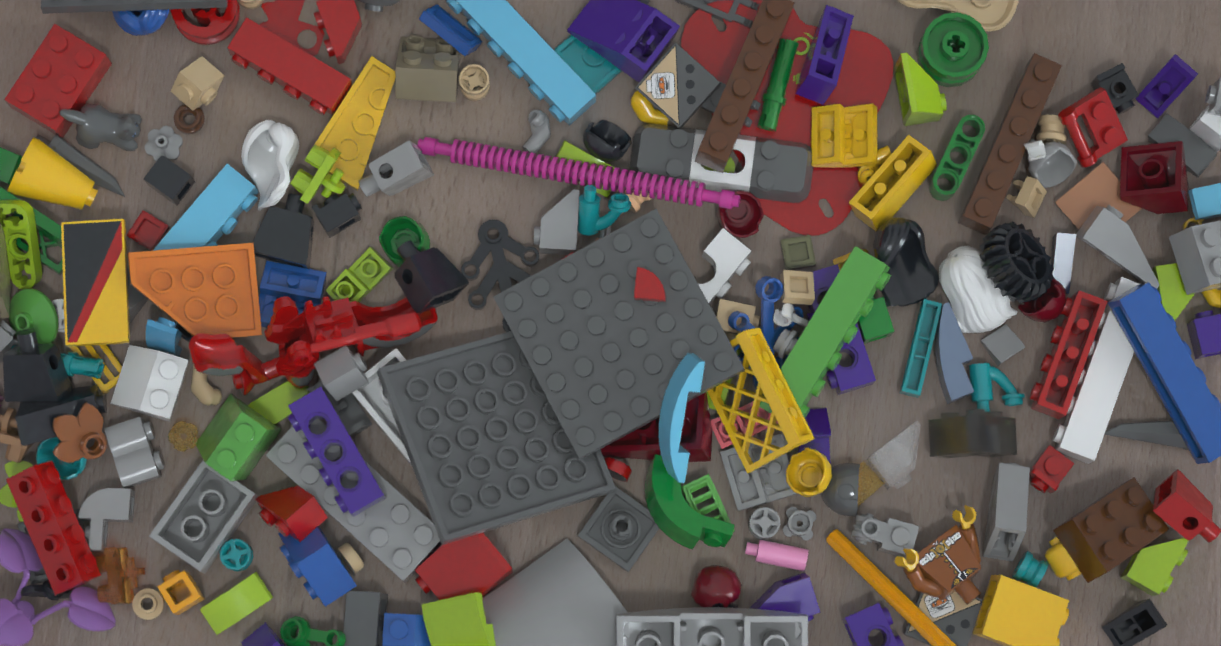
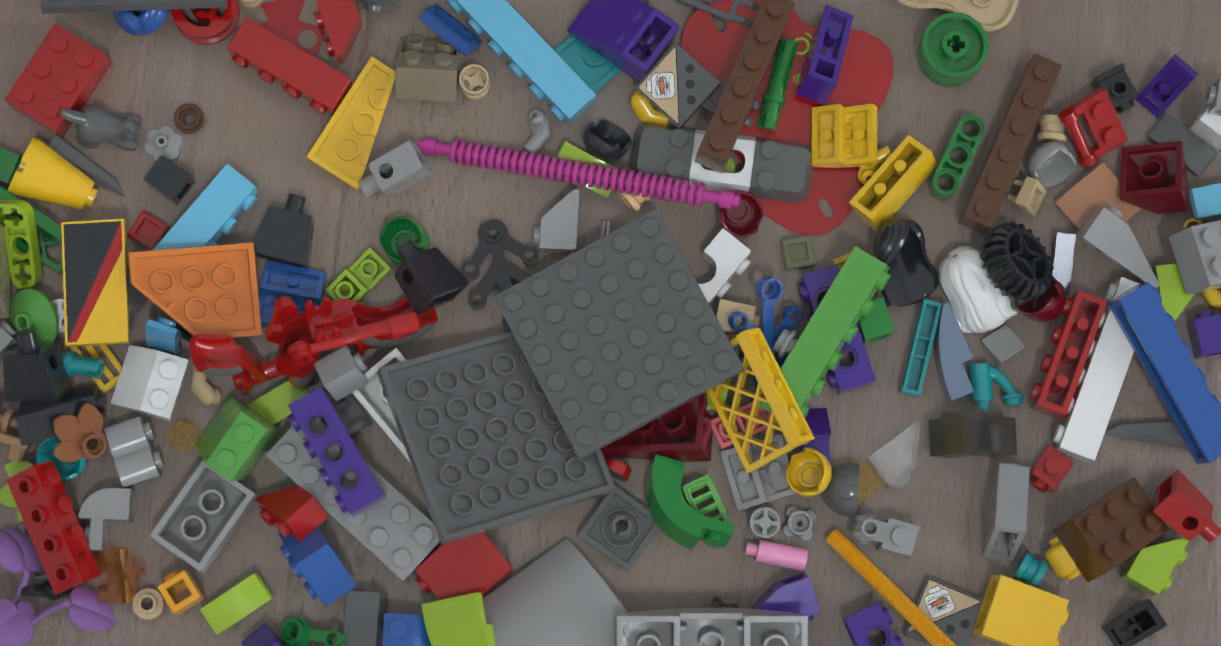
tan brick [170,56,225,111] -> none
teal wheel [220,539,254,572] -> none
white piece [241,120,299,211] -> none
lime hips [290,145,345,204] -> none
black brick [312,193,362,238] -> none
tan tile [337,542,364,574] -> none
teal plant [577,185,631,235] -> none
red tile [634,267,666,302] -> none
medium azure slope [659,353,705,483] -> none
dark red hair [691,565,742,608] -> none
white hand [773,303,809,327] -> none
tan tile [780,270,815,305] -> none
lime slope [893,52,947,126] -> none
dark orange torso [894,505,981,605] -> none
white hand [1024,139,1046,161] -> none

